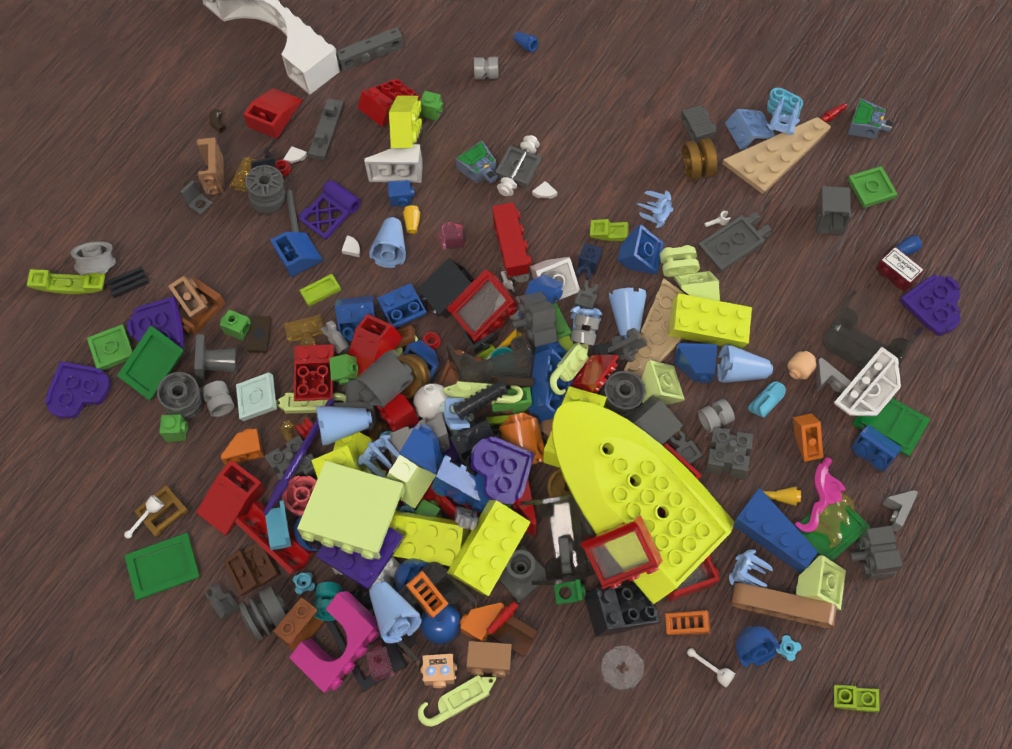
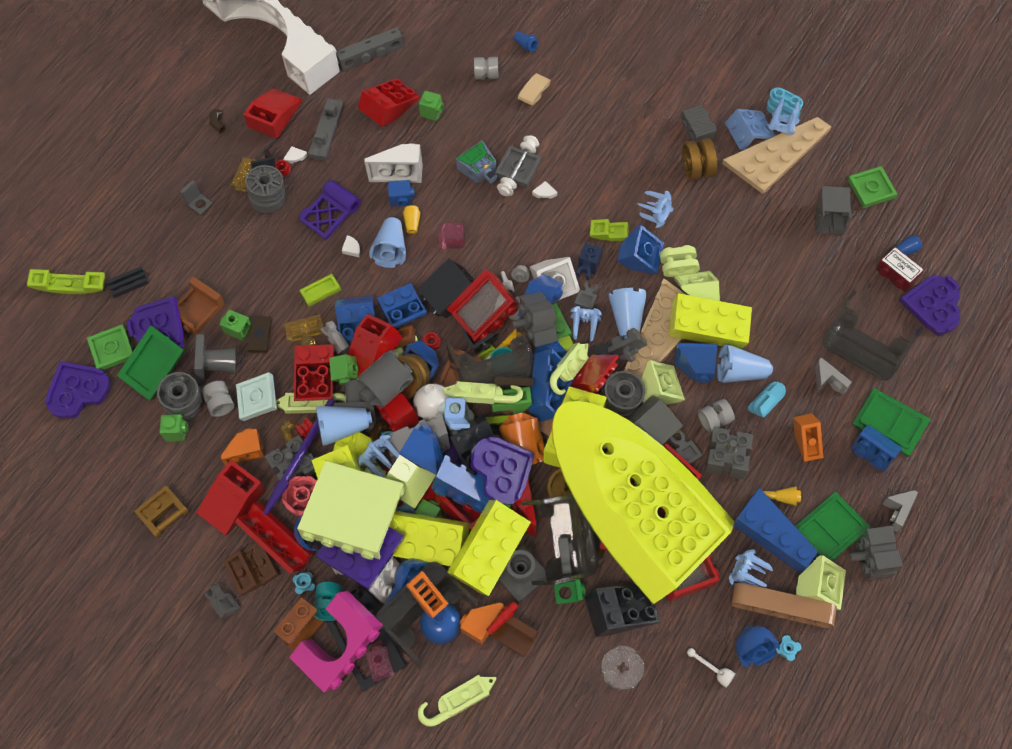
light grey wheel [71,241,116,275] -> none
white hinge [124,495,164,539] -> none
green piece [124,533,200,601] -> none
medium nougat brick [168,276,209,319] -> none
medium nougat panel [197,137,224,195] -> none
dark grey wheel [239,585,289,642] -> none
medium azure panel [265,500,291,550] -> none
blue slope [270,231,323,277] -> none
dark grey bar [286,190,299,232] -> none
light blue cone [369,582,421,643] -> none
neon yellow brick [389,96,422,148] -> none
light nougat head [421,654,457,688] -> none
black piece [453,379,508,421] -> none
light grey plate [455,506,478,530] -> none
medium nougat brick [467,641,512,677] -> none
red wedge [492,202,532,278] -> none
light grey wheel [570,313,600,345] -> none
window [579,515,663,589] -> none
orange slope [665,610,711,635] -> none
dark grey tile [698,212,772,273] -> none
white hand [704,211,731,227] -> none
light nougat head [787,351,817,380] -> none
piece [794,457,854,548] -> none
red animal [820,103,847,122] -> none
white wedge [834,347,901,416] -> none
lime slope [834,685,879,713] -> none
torso [847,98,893,139] -> none
none -> tan slope [518,73,551,105]

